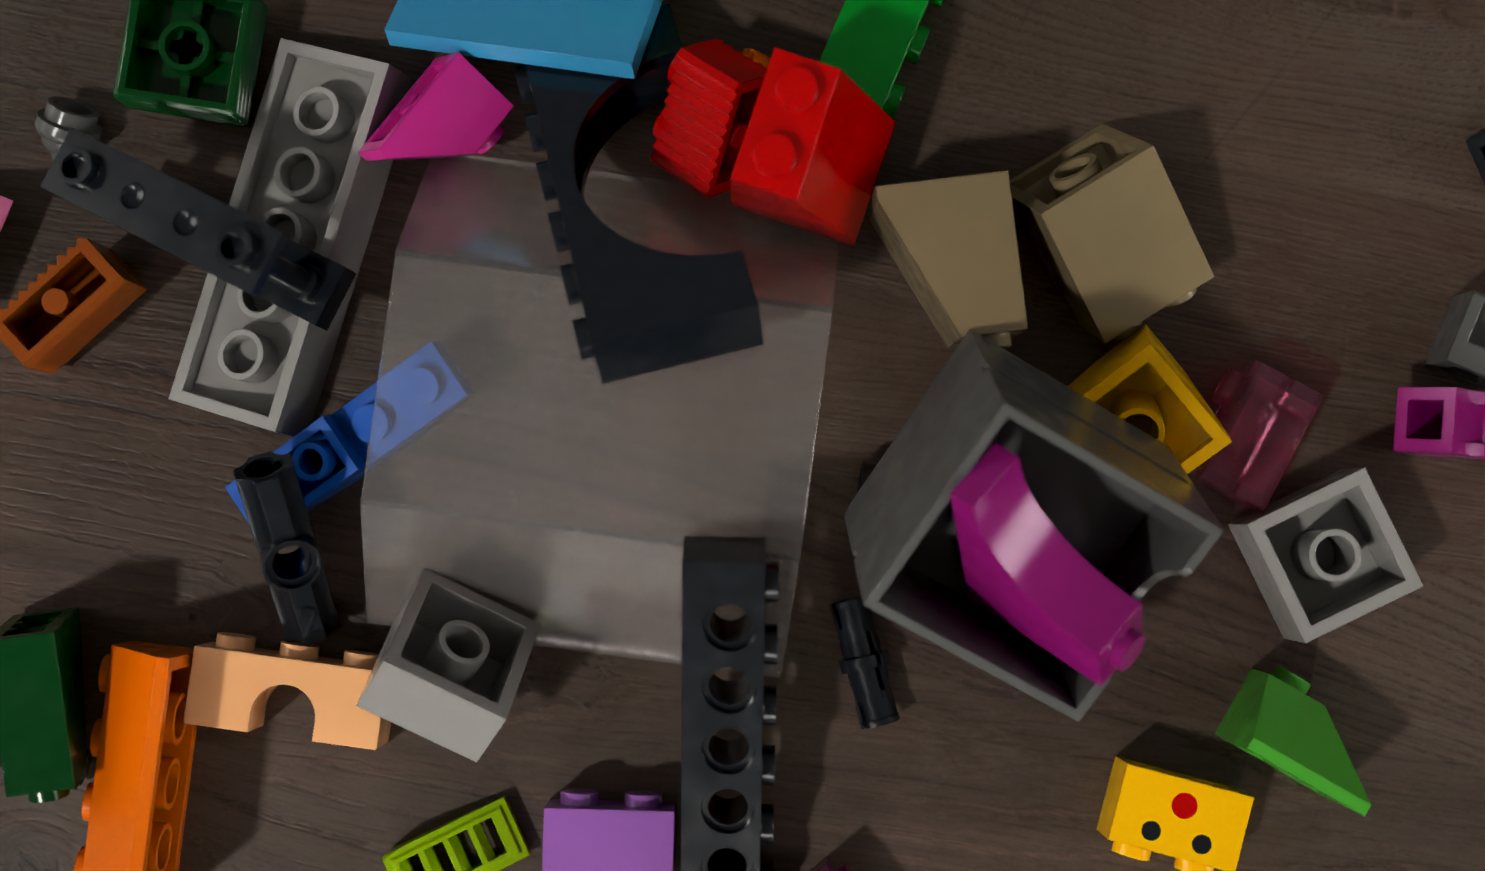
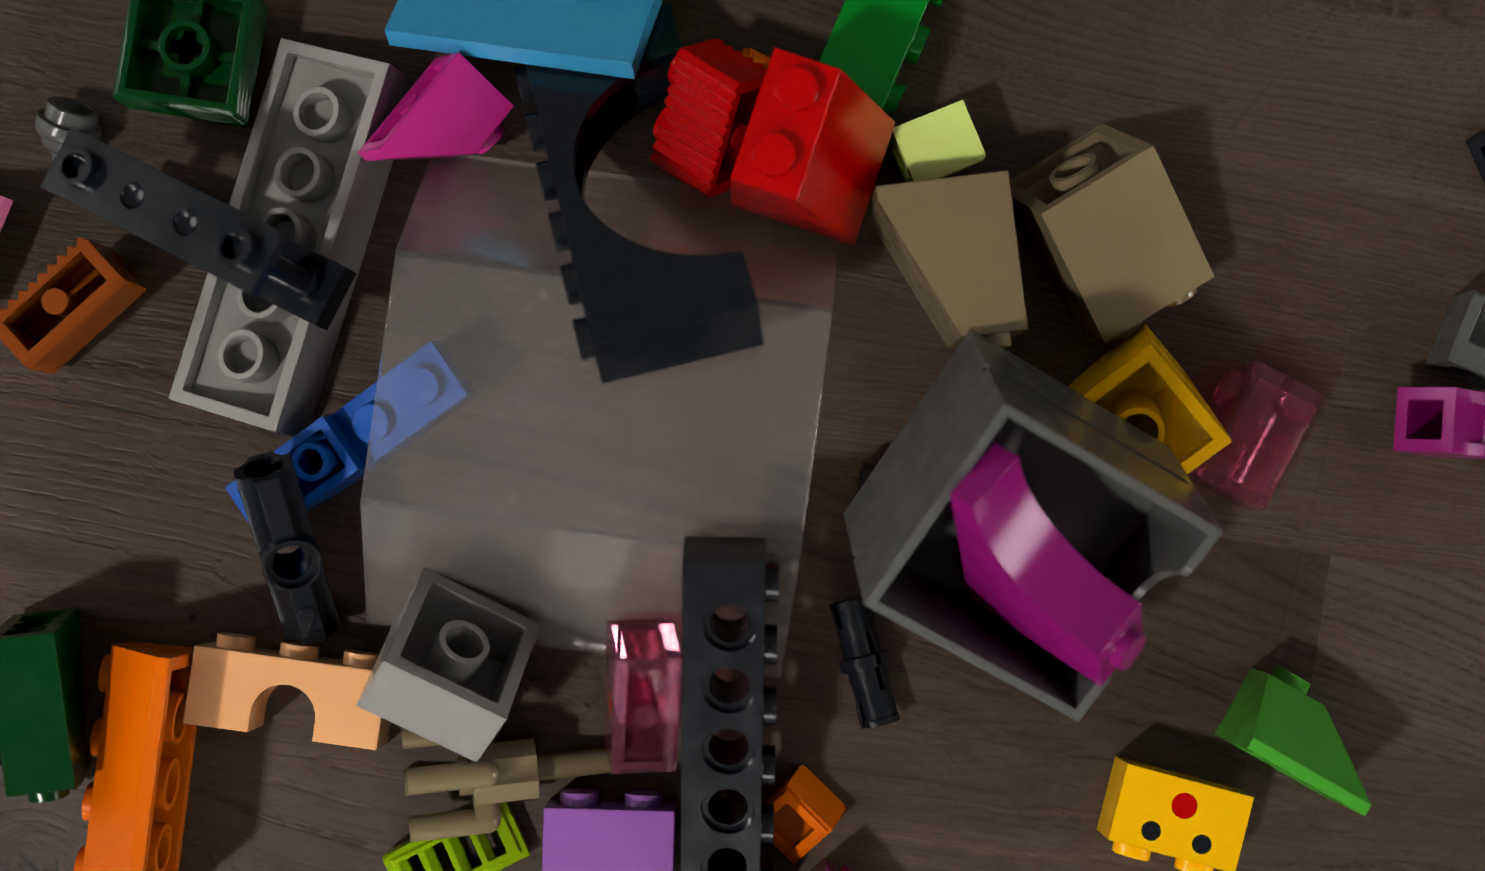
light grey brick [1228,467,1423,643] -> none
none -> dark tan plant [401,727,614,842]
none -> clear pink brick [603,618,682,774]
none -> orange slope [762,765,846,864]
none -> yellowish green panel [888,100,986,183]

